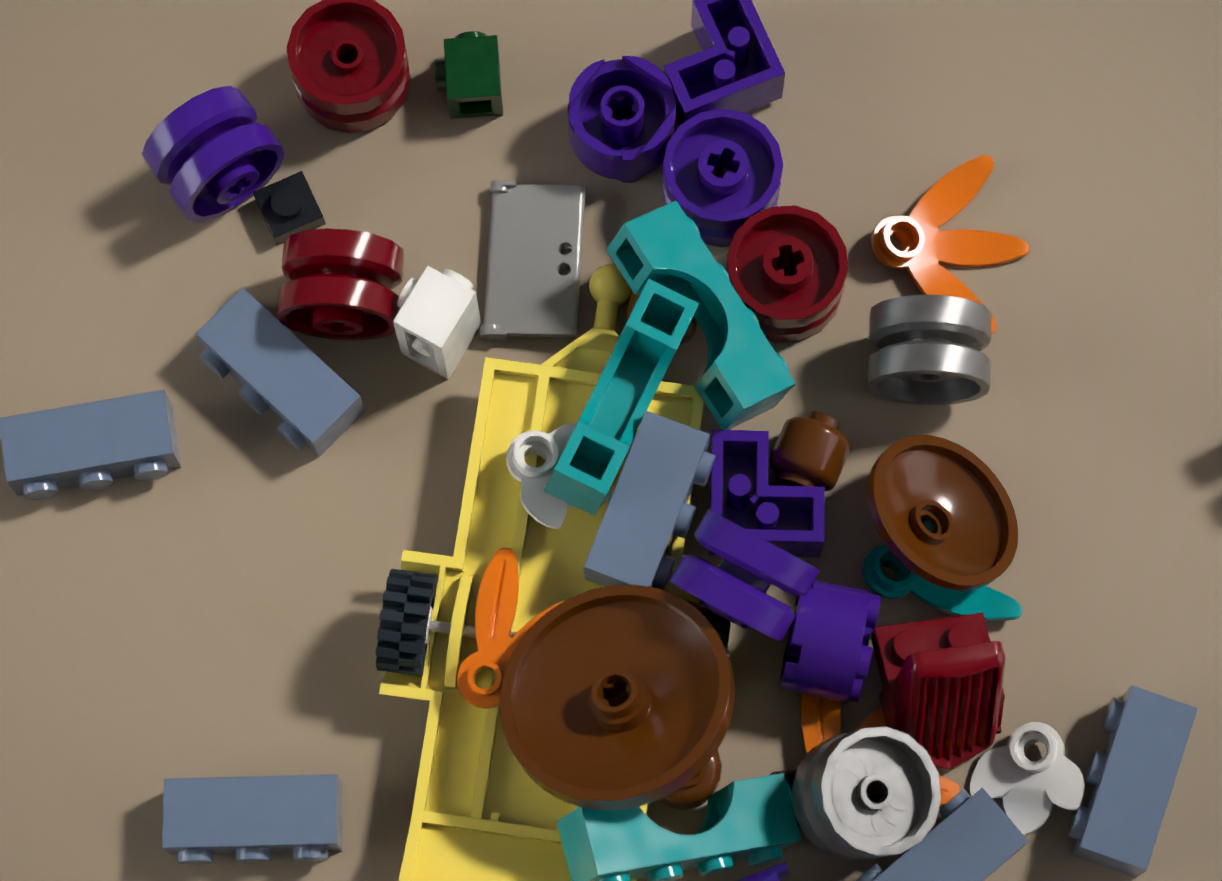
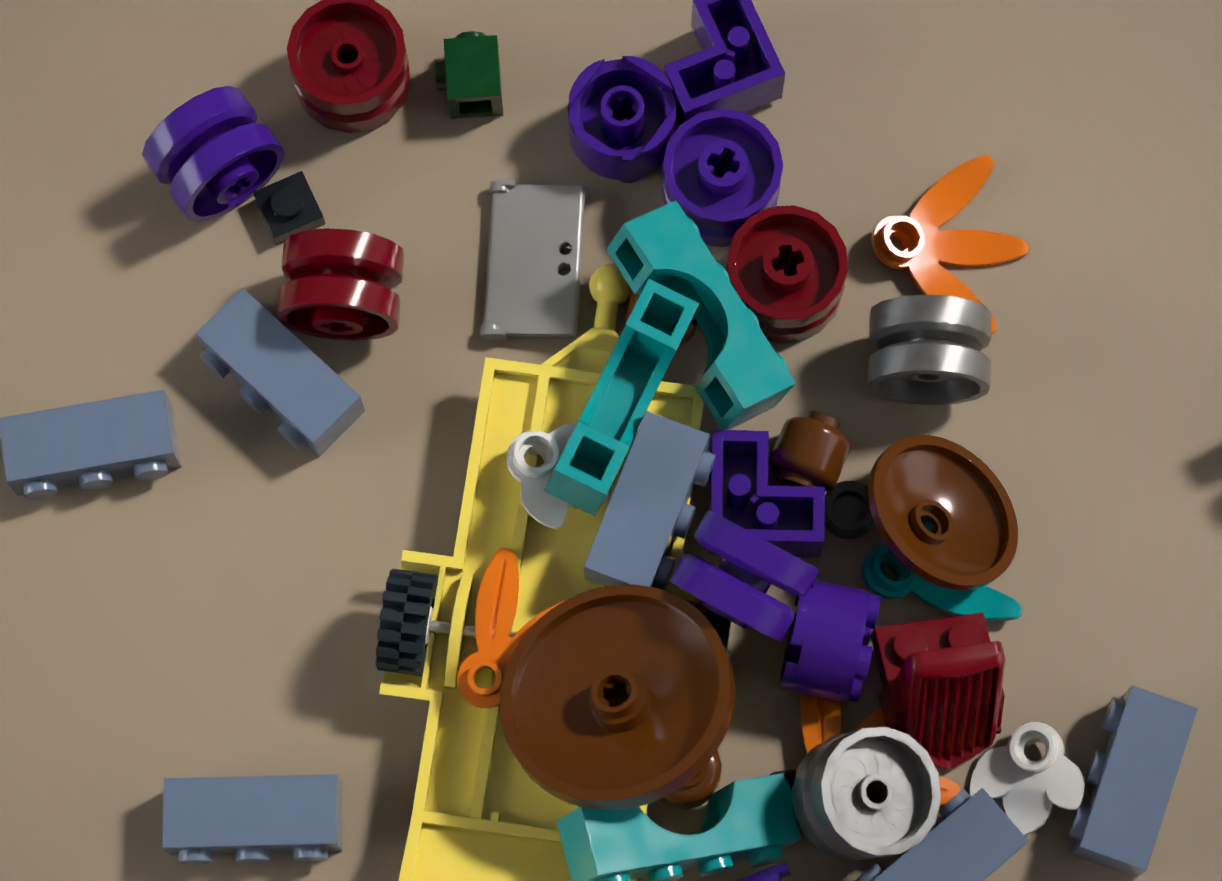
white brick [393,266,481,379] -> none
none -> black tile [825,481,874,539]

